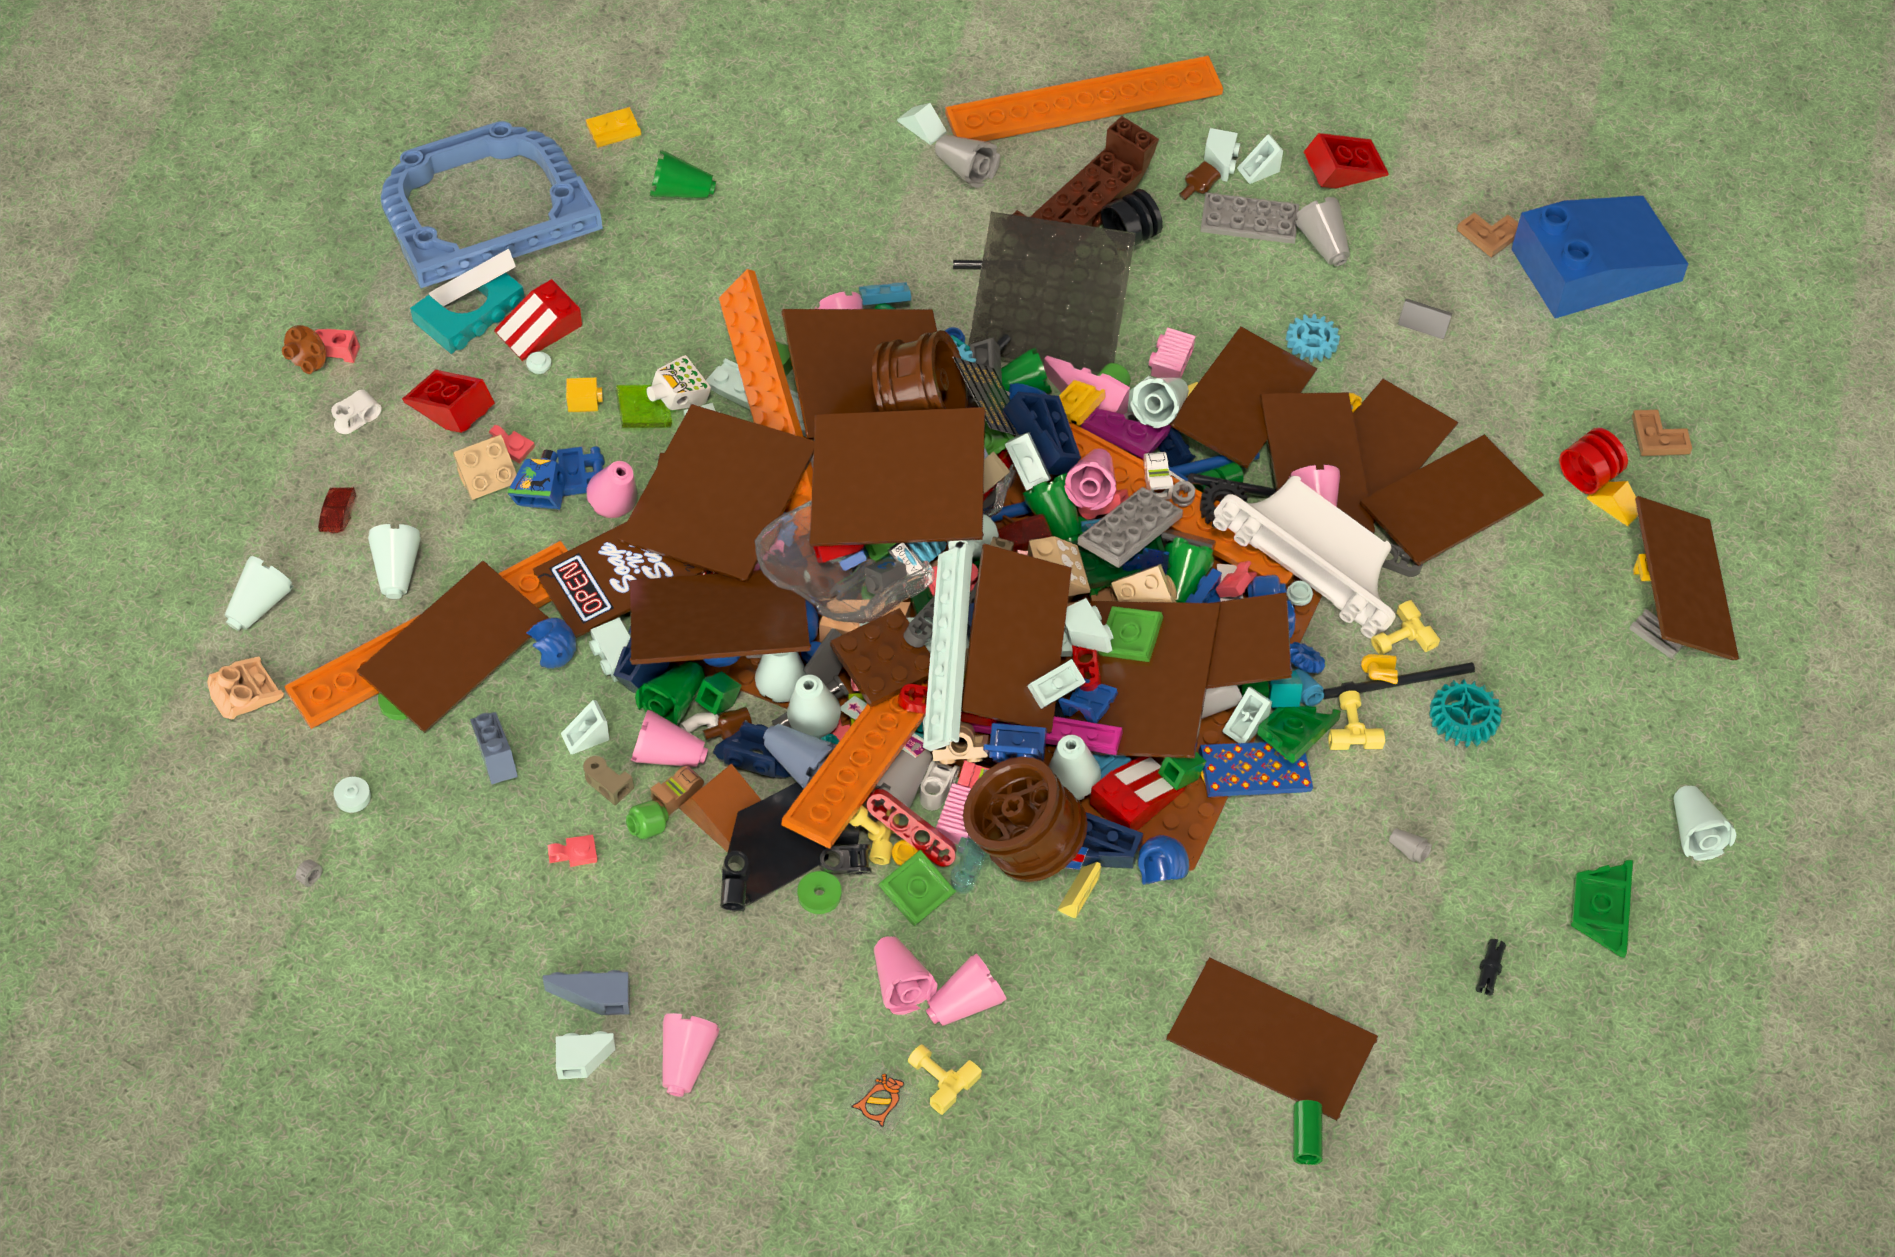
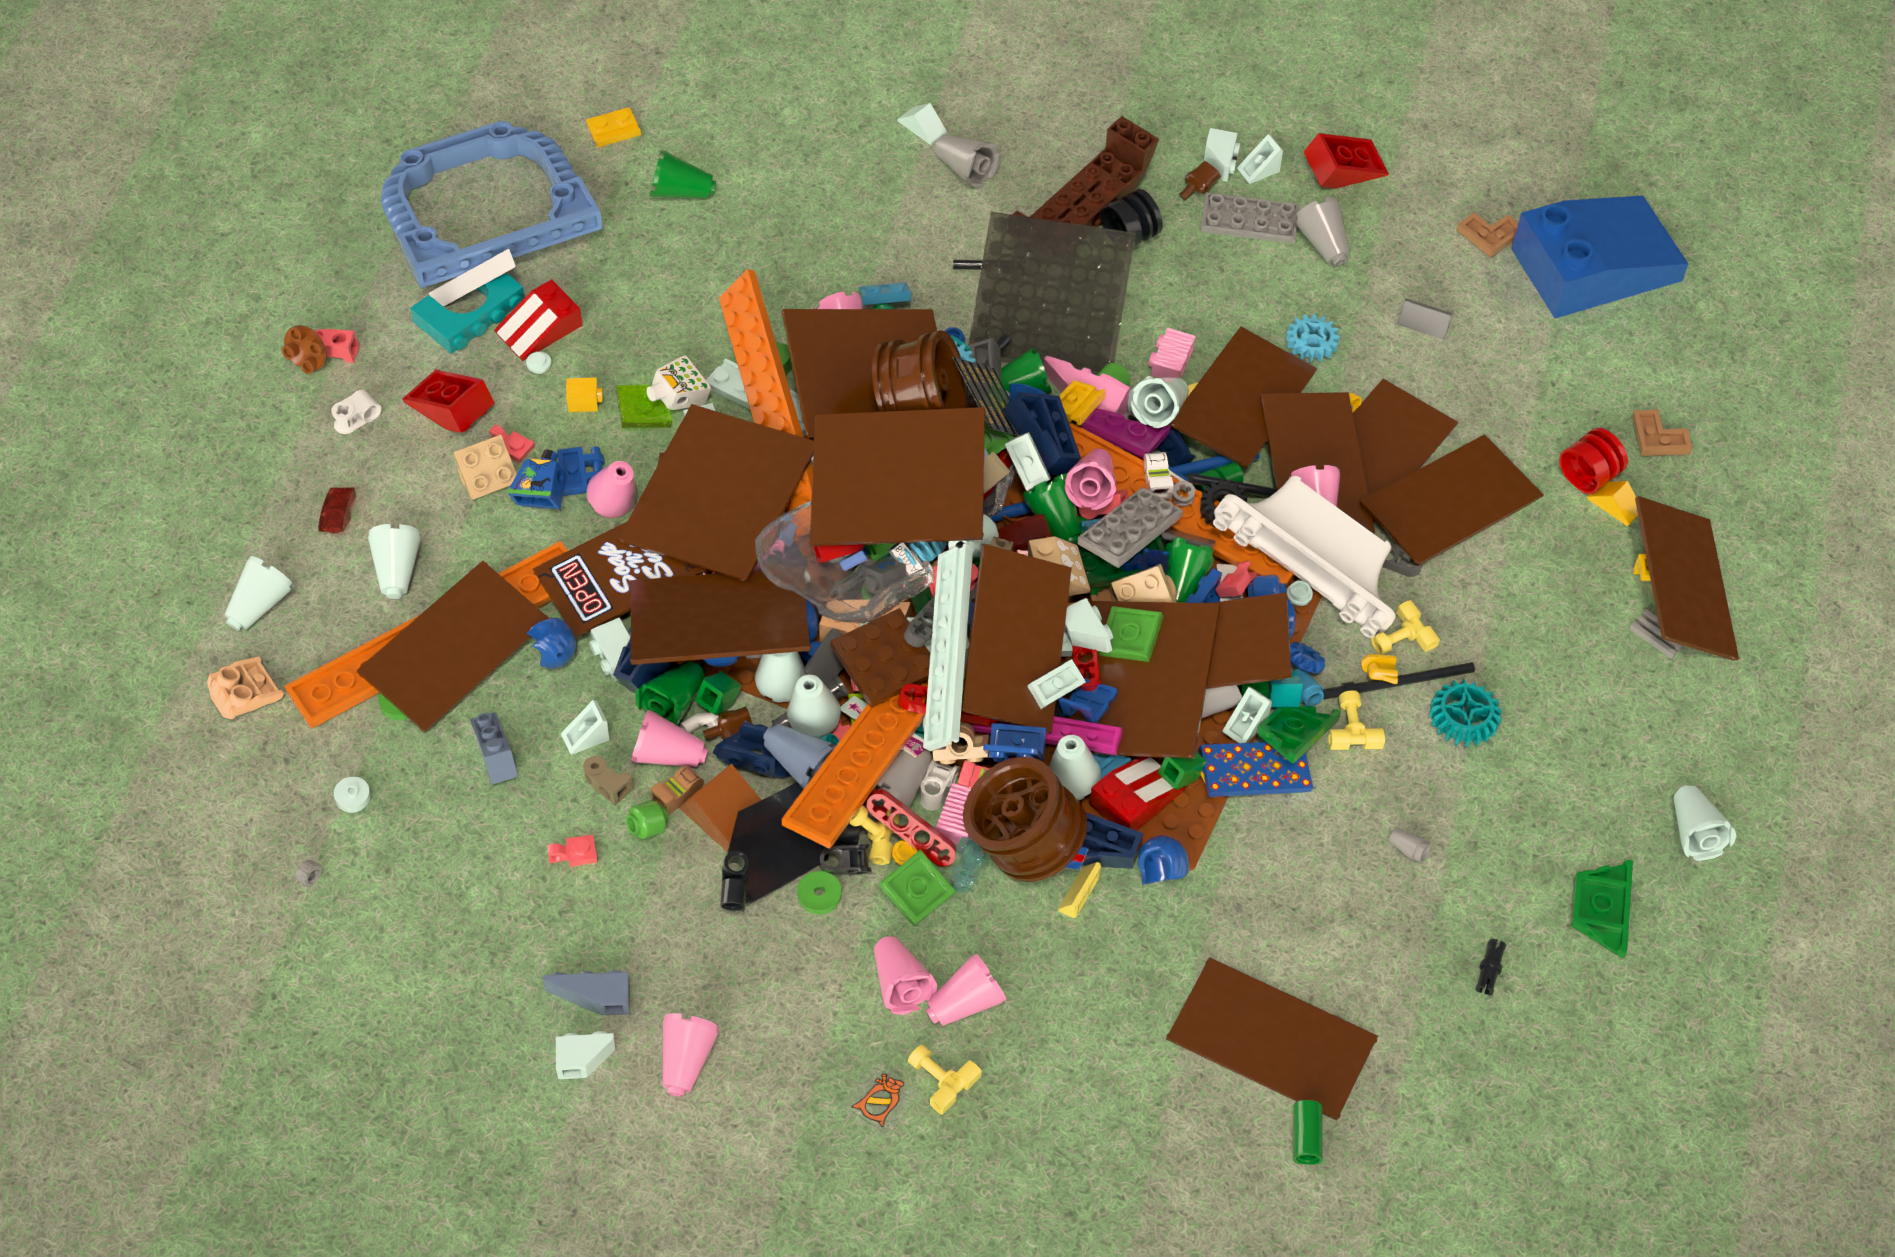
orange plate [945,56,1223,141] -> none

